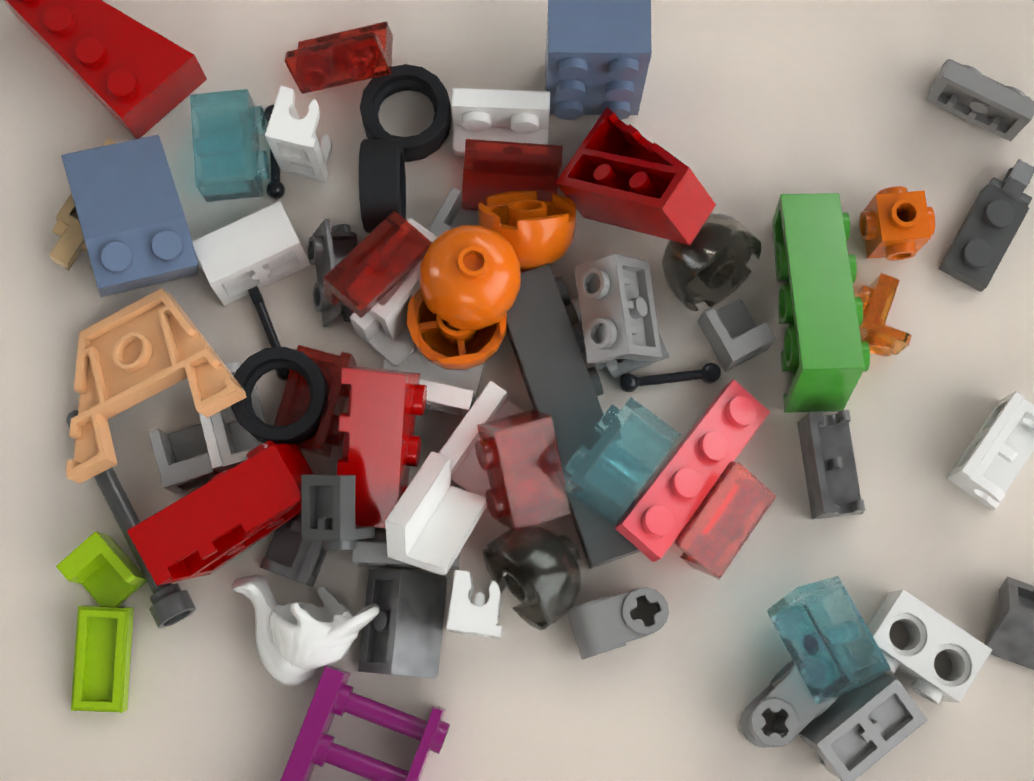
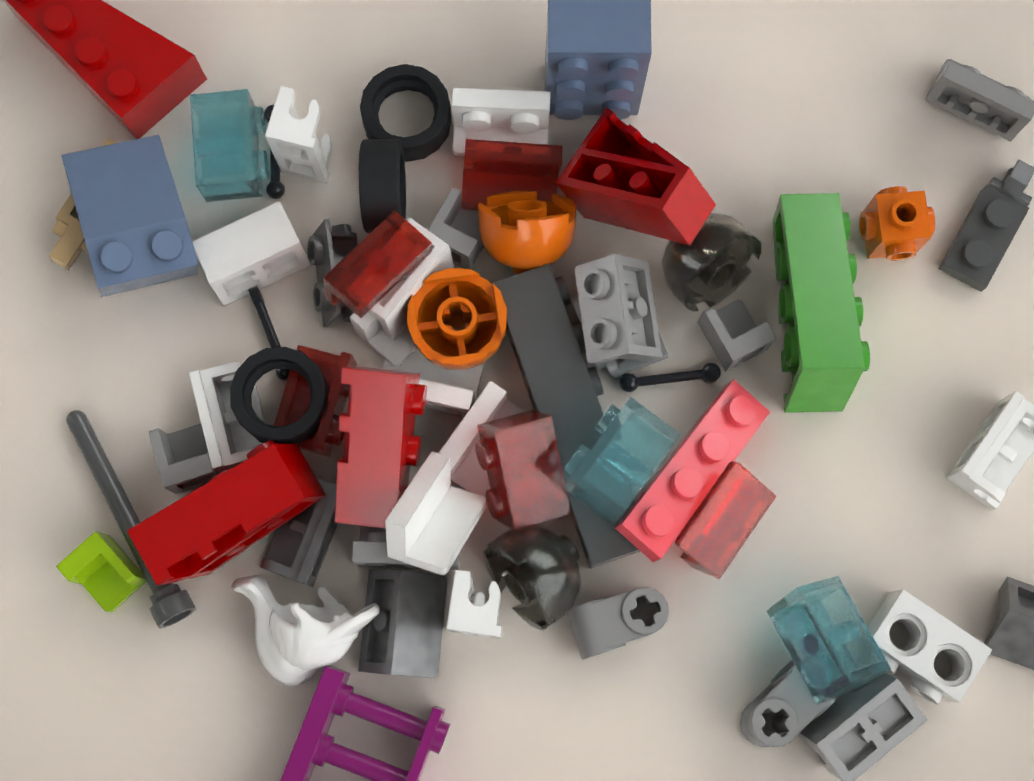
light nougat wing [66,288,247,484] -> none
lime tile [71,605,134,713] -> none
clear red bracket [285,21,393,94] -> none
dark grey bracket [301,474,375,550] -> none
orange cylinder [420,225,521,330] -> none
flat silver hinge [797,410,865,520] -> none
clear orange bracket [856,273,912,356] -> none

